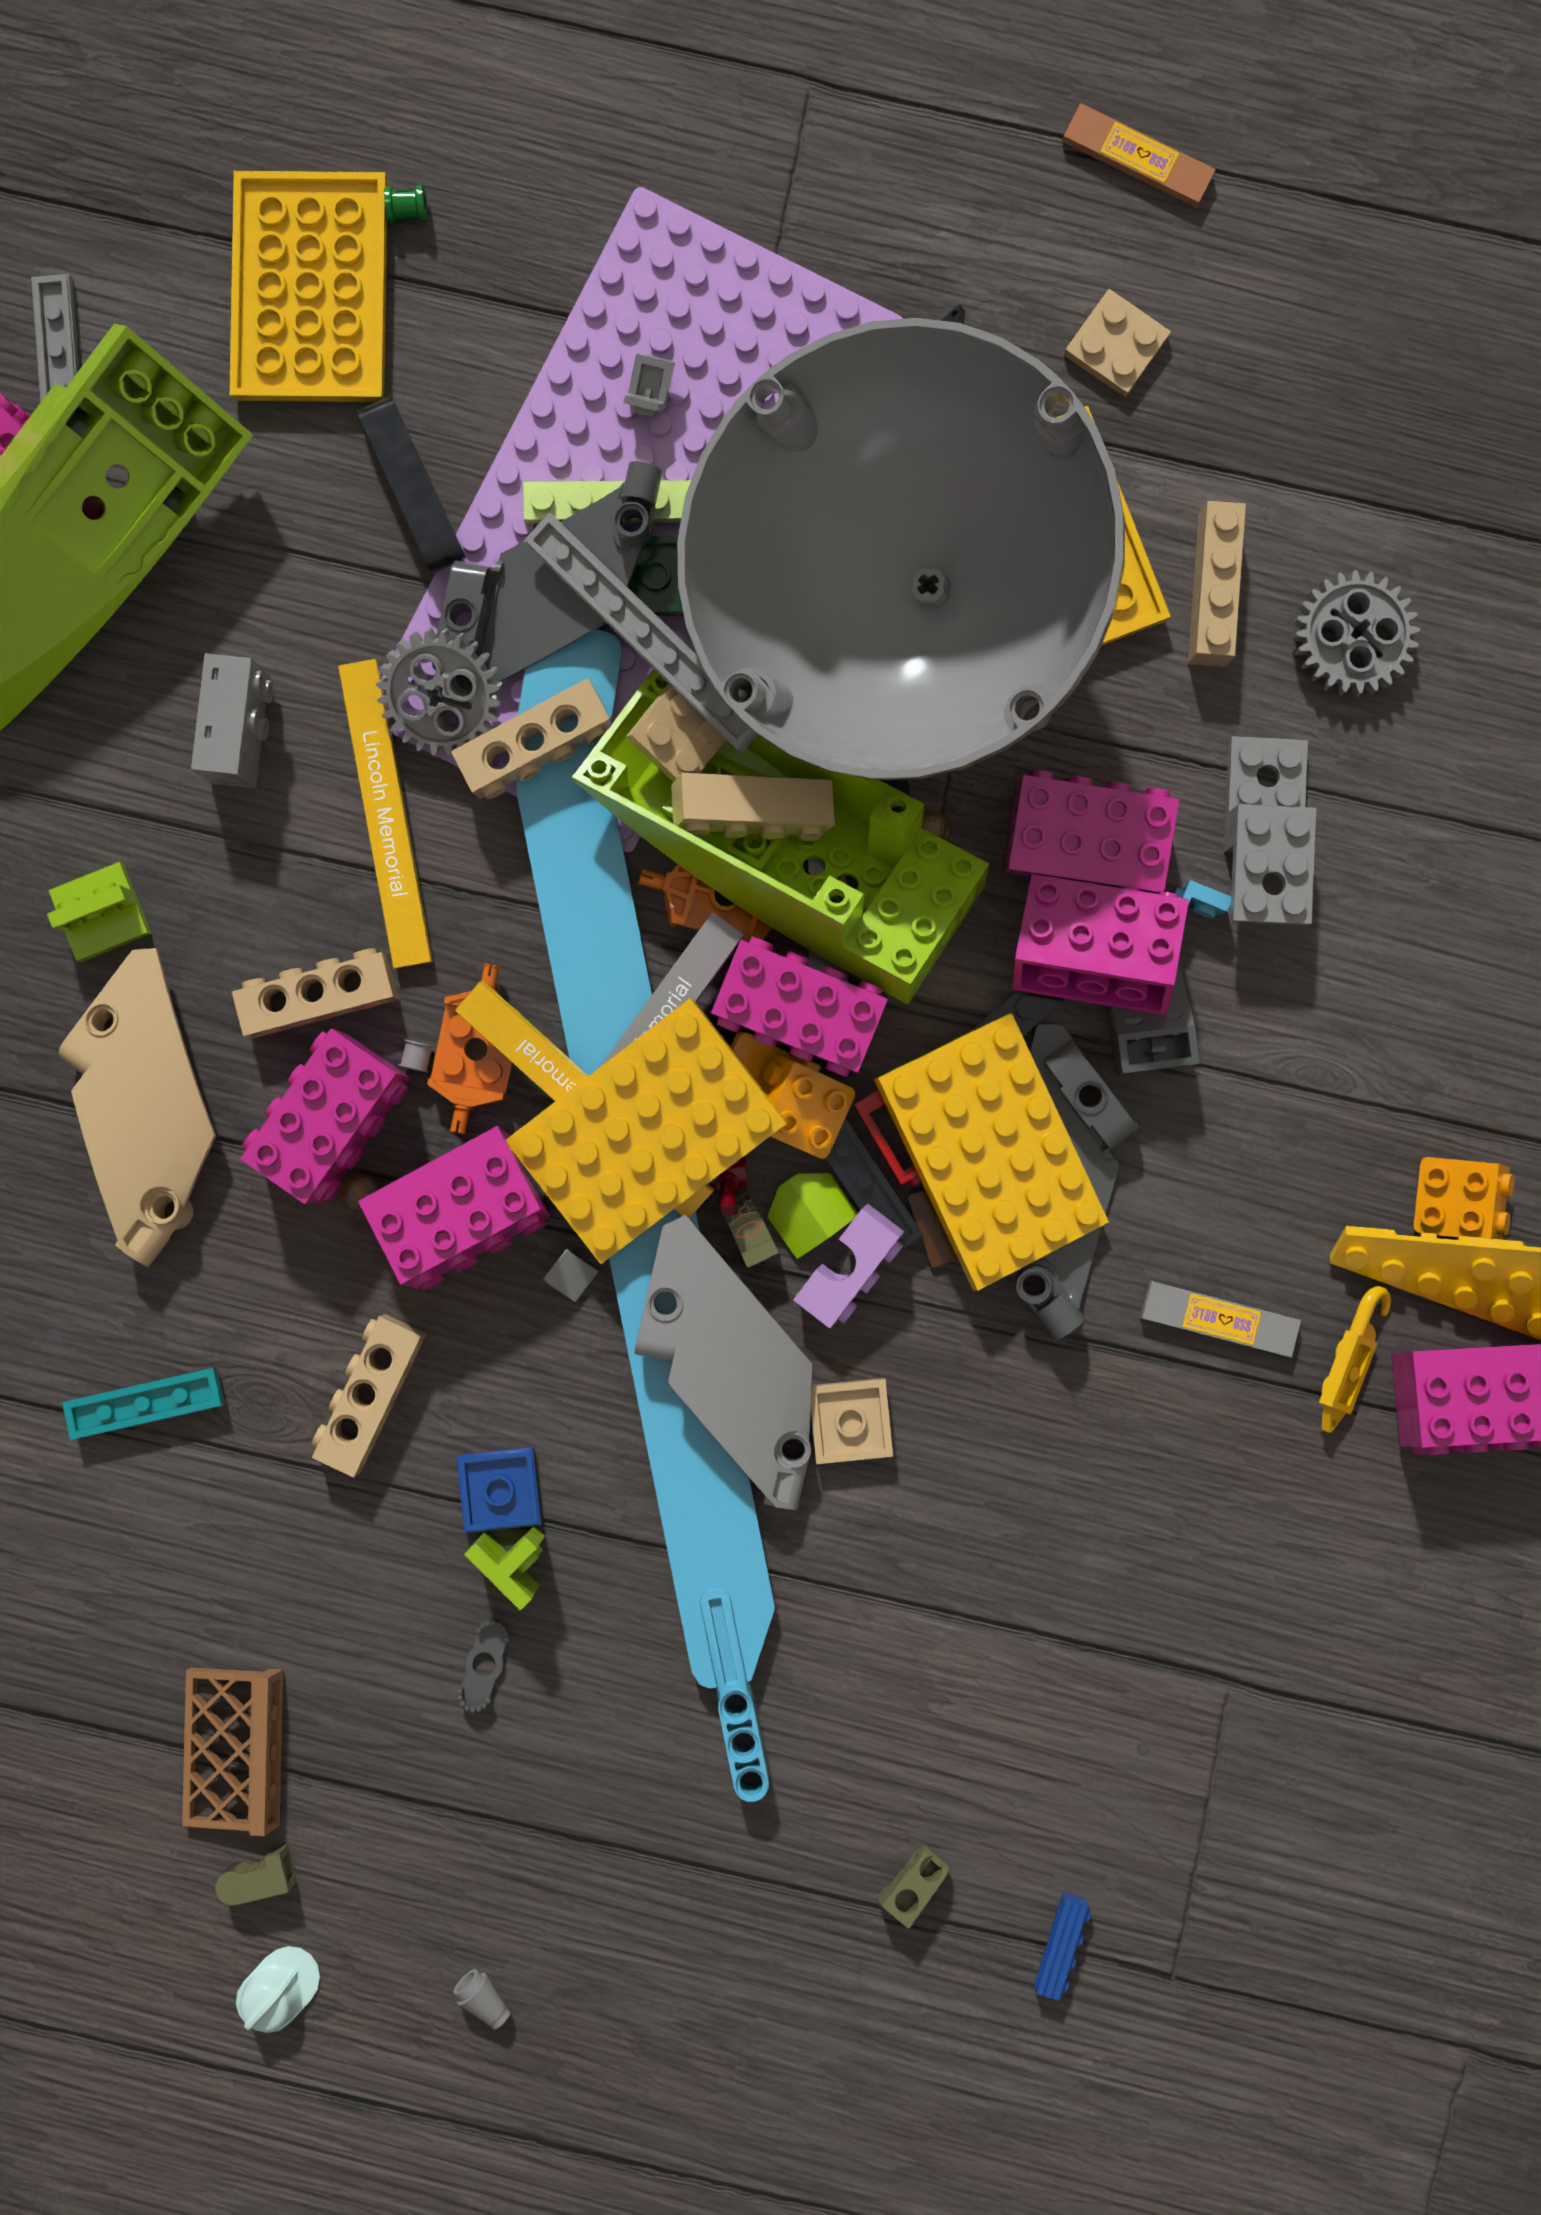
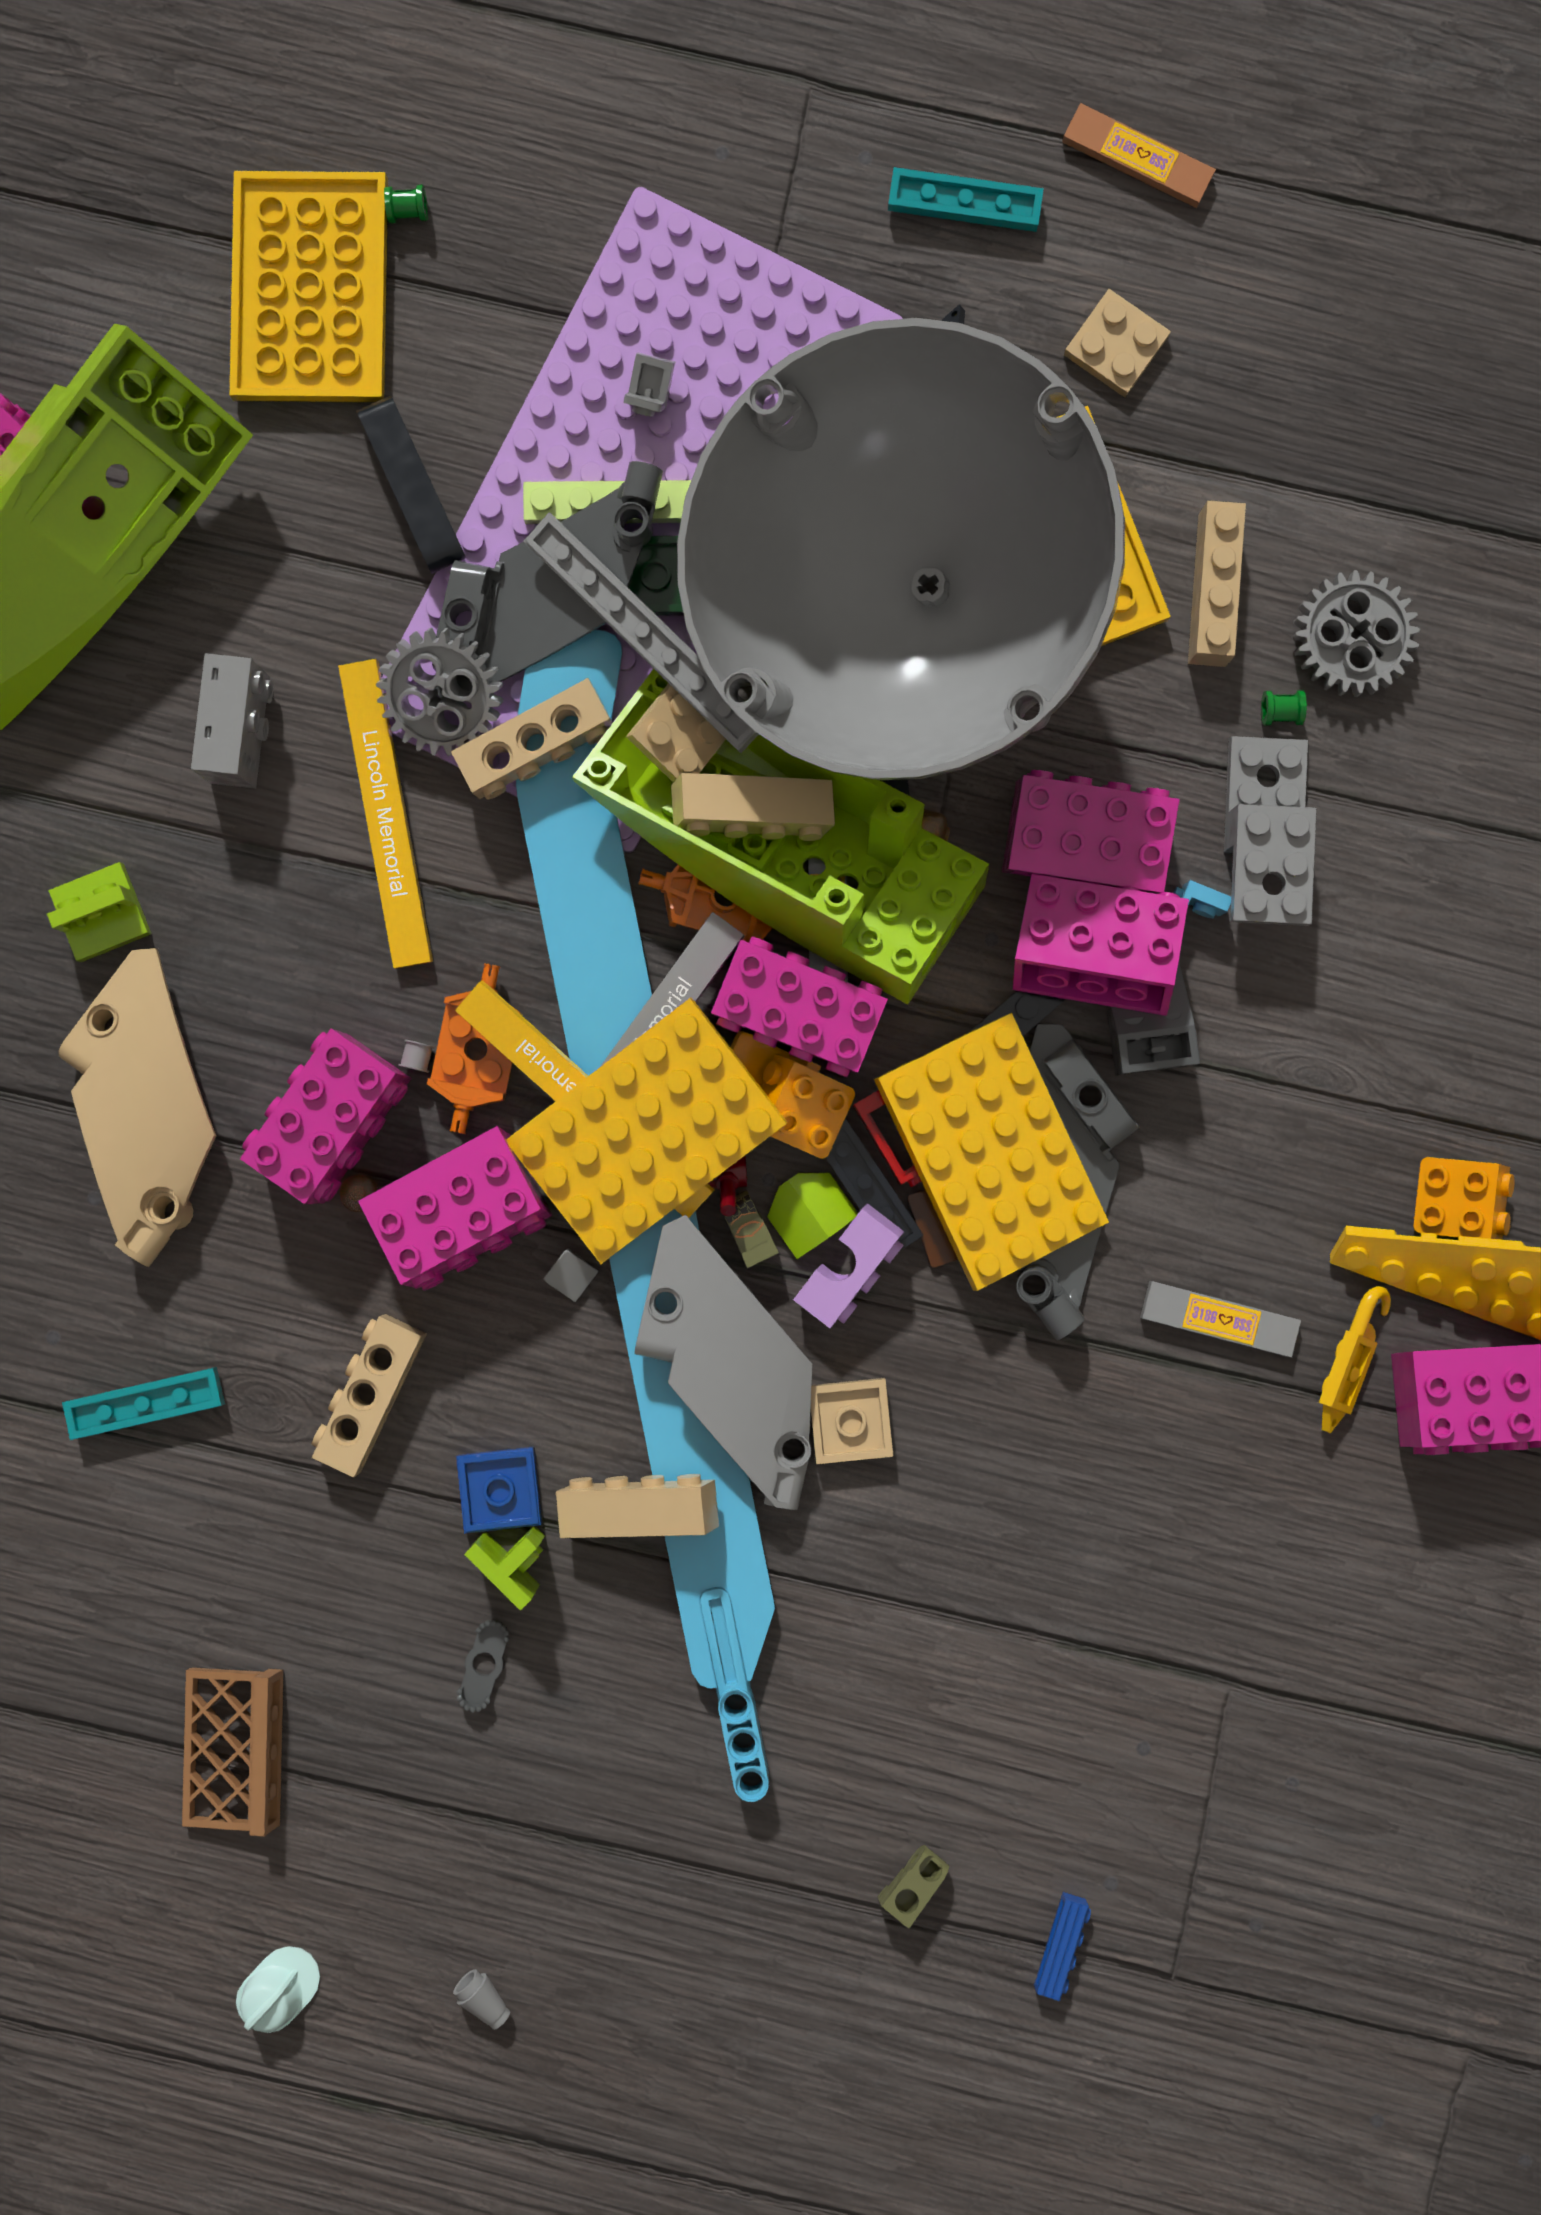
light grey tile [31,274,80,403] -> none
olive leg [215,1843,297,1906] -> none
tan brick [232,948,400,1039] -> none
none -> tan brick [556,1474,719,1538]
none -> teal plate [887,167,1044,232]
none -> green bush [1261,690,1307,726]

